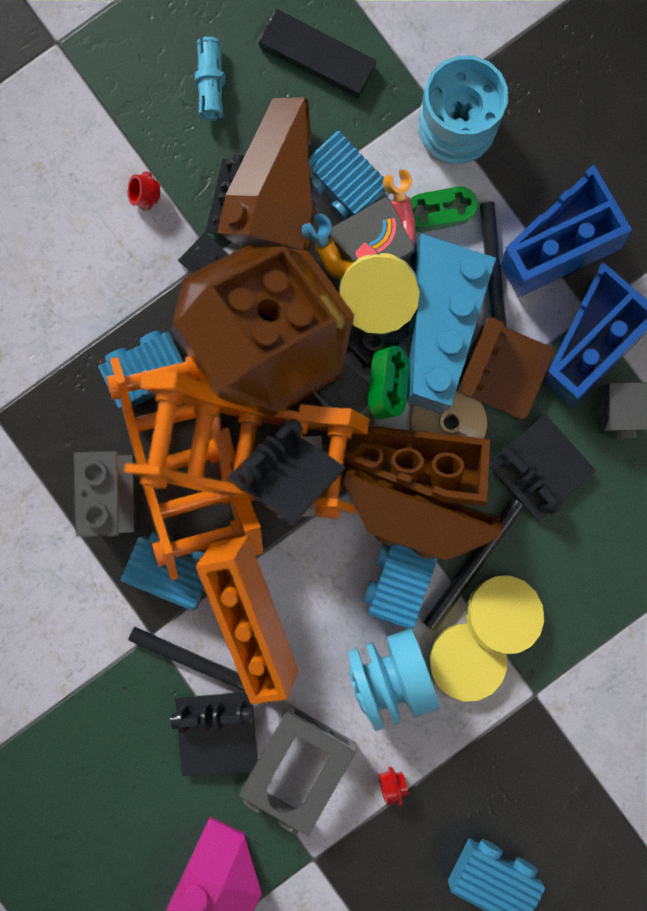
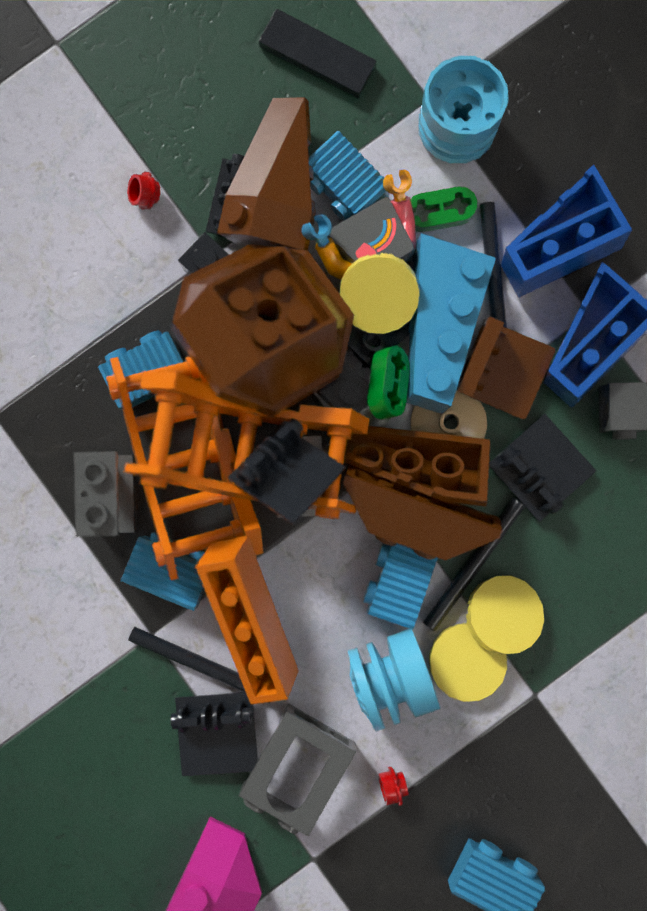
medium azure pin [195,36,225,121] -> none

